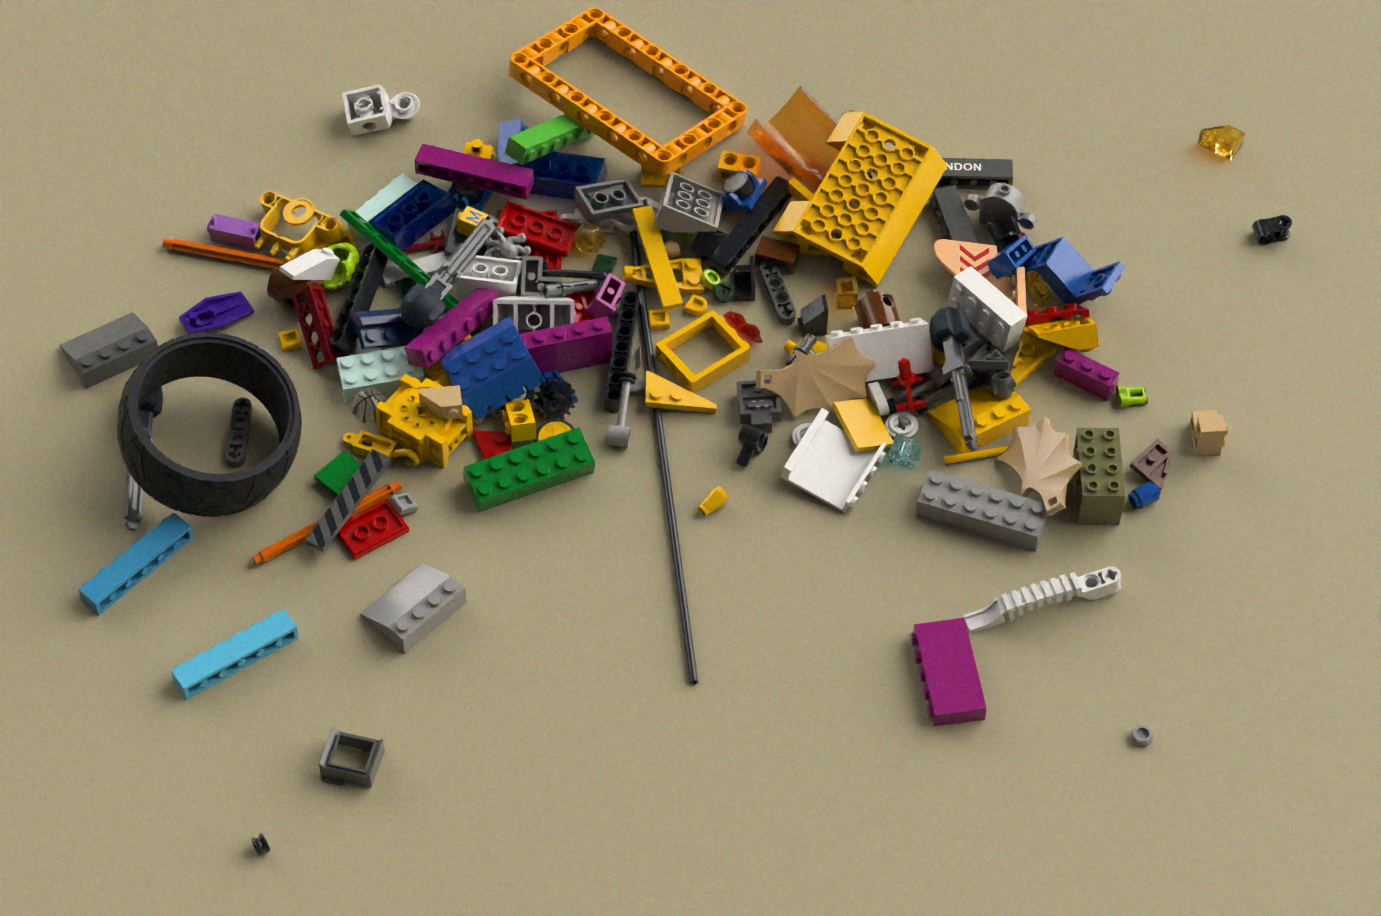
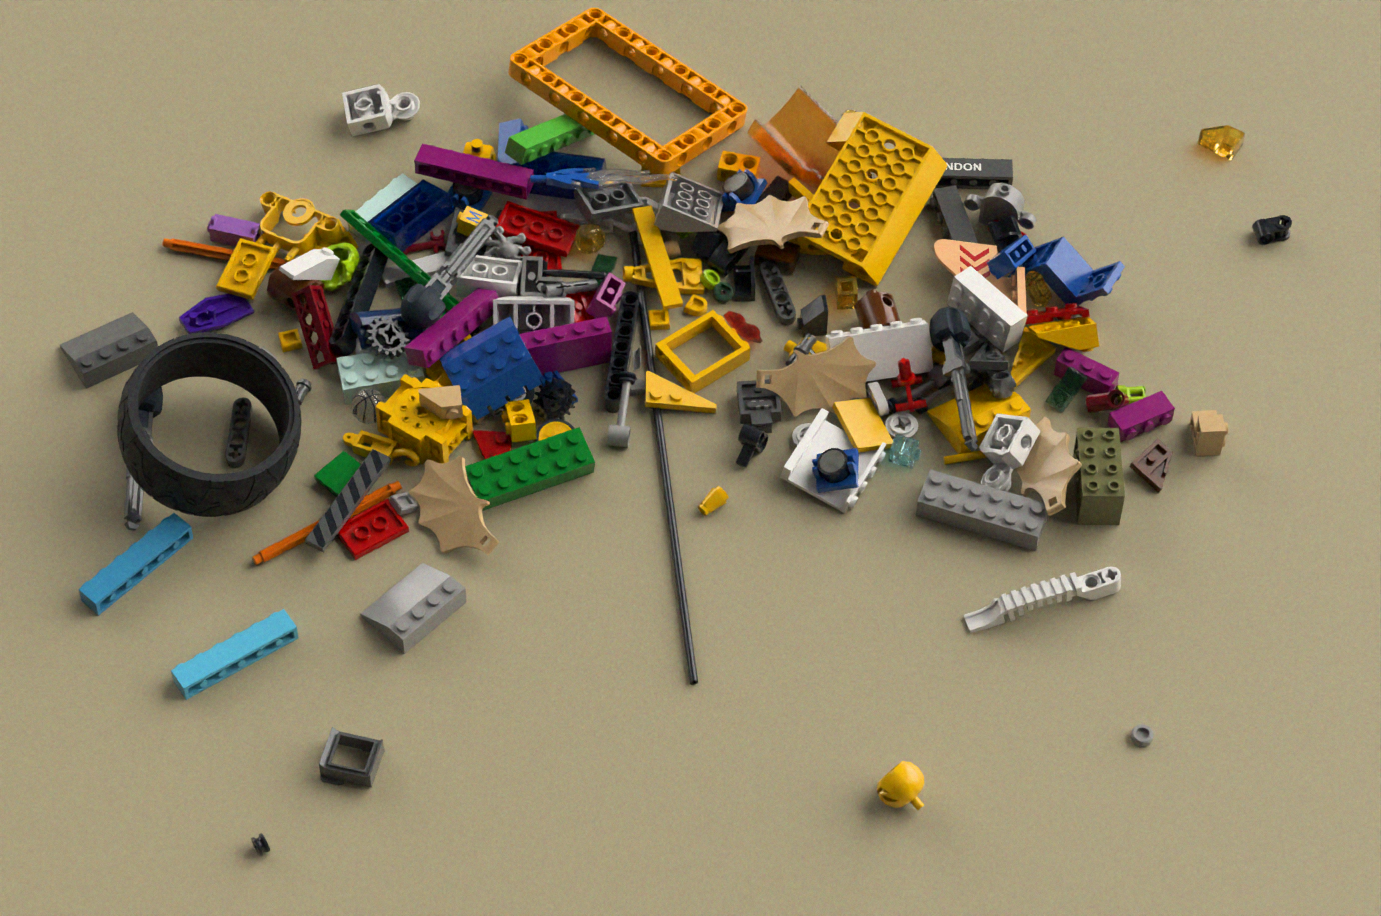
magenta brick [910,618,987,727] -> none
blue brick [1128,481,1161,509] -> none
none -> yellow tile [216,238,277,300]
none -> dark grey pin [296,378,312,405]
none -> black gear [364,316,409,360]
none -> tan animal [409,456,500,556]
none -> piece [530,168,678,189]
none -> tan animal [717,195,829,253]
none -> piece [812,448,859,493]
none -> yellow piece [877,761,924,811]
none -> white brick [979,413,1041,492]
none -> clear green slope [1045,366,1087,413]
none -> dark red piece [1086,390,1129,413]
none -> magenta brick [1107,391,1175,442]

